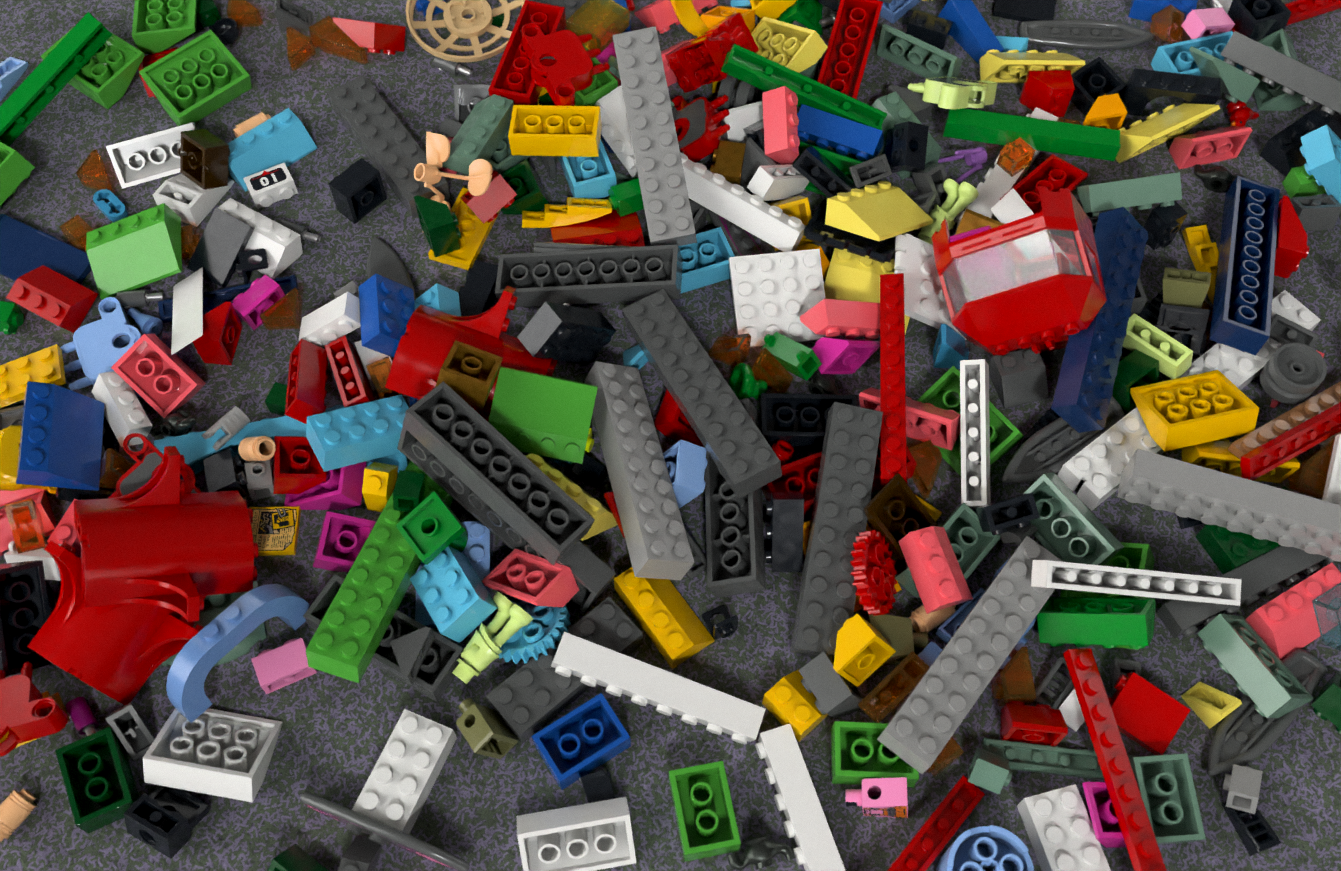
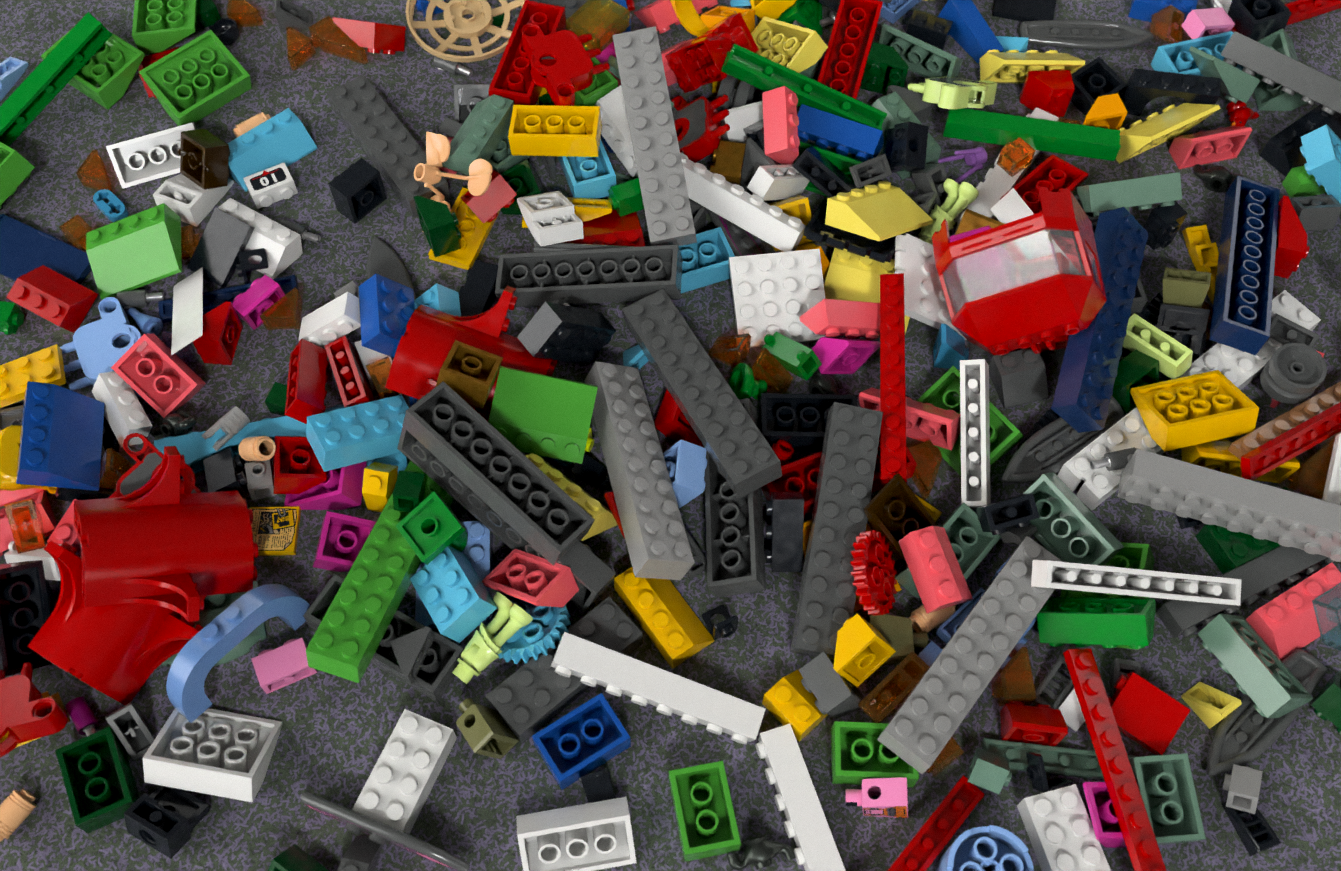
none -> white slope [517,191,584,246]
none -> dark green slope [861,42,909,95]
none -> black bracket [1026,752,1073,793]
none -> dark grey piece [1090,447,1137,471]

